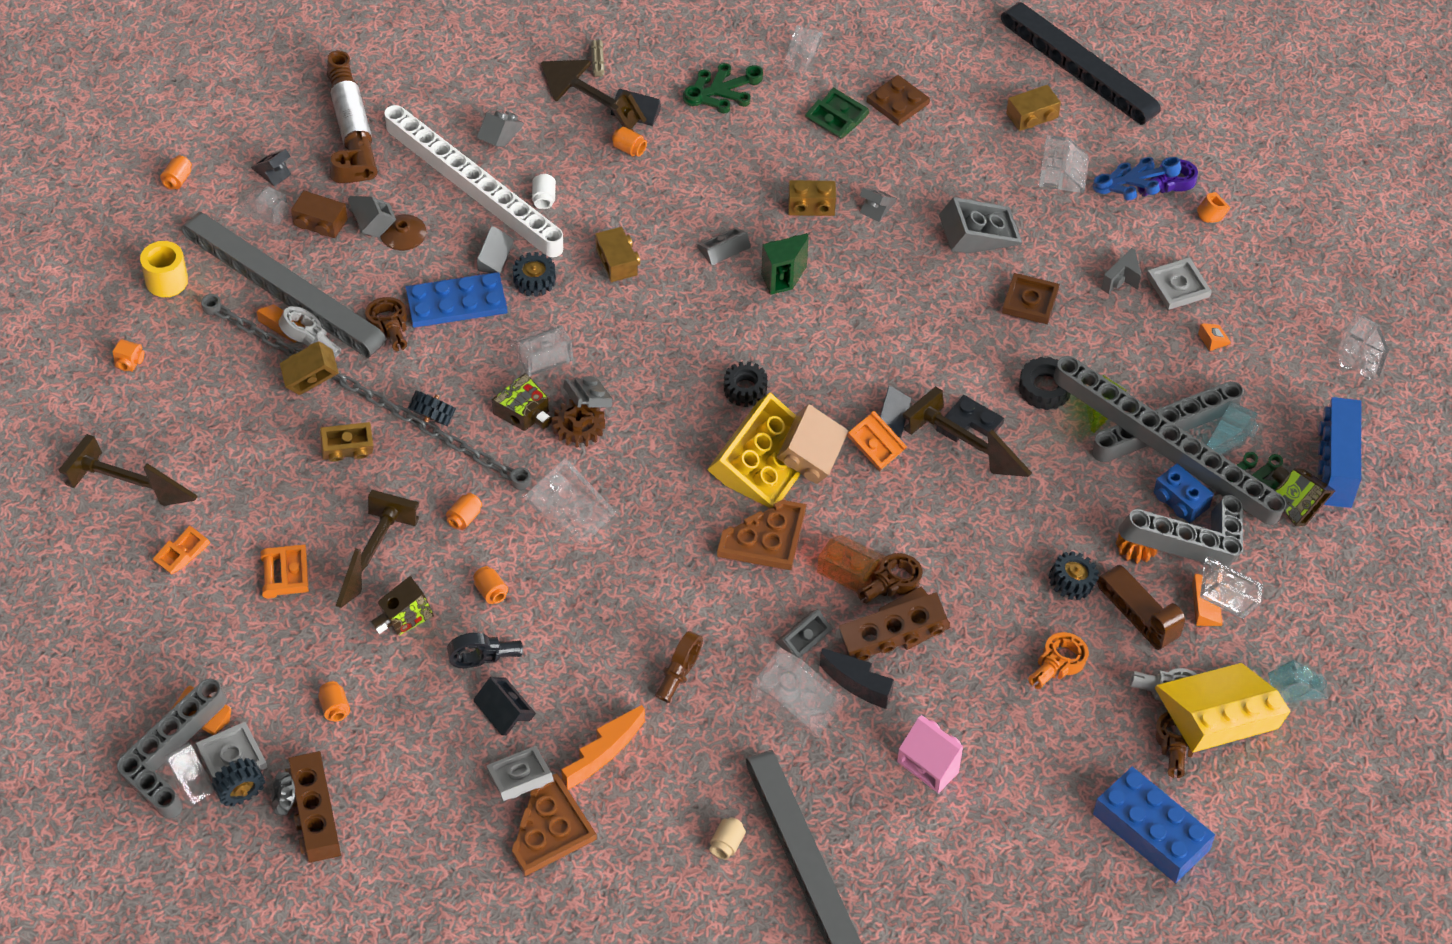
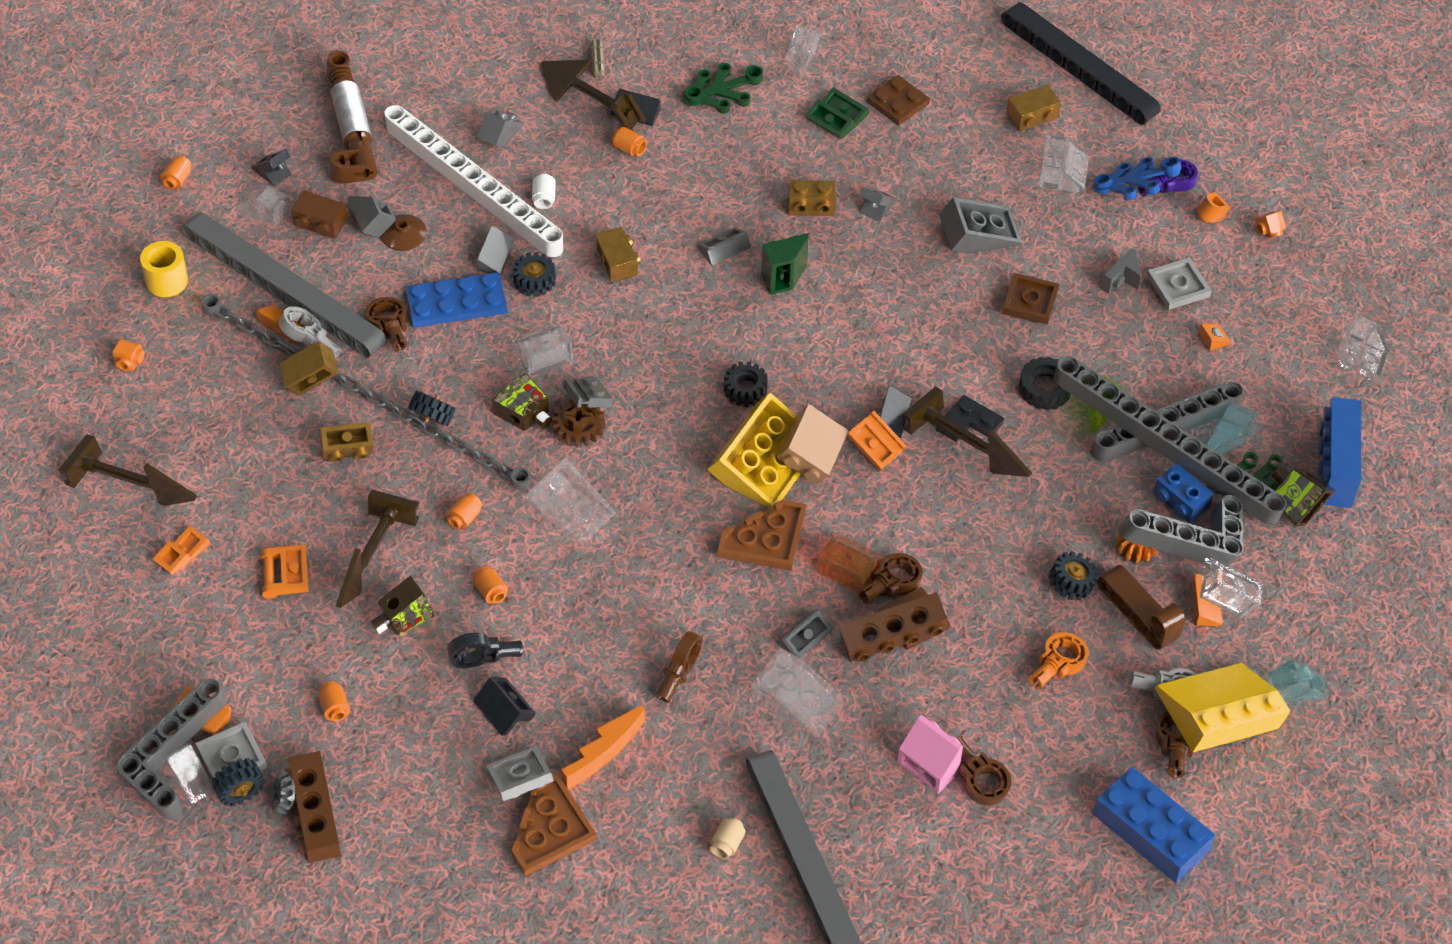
black slope [820,648,894,709] -> none
none -> reddish brown pin [957,736,1011,805]
none -> orange plate [1255,210,1286,238]

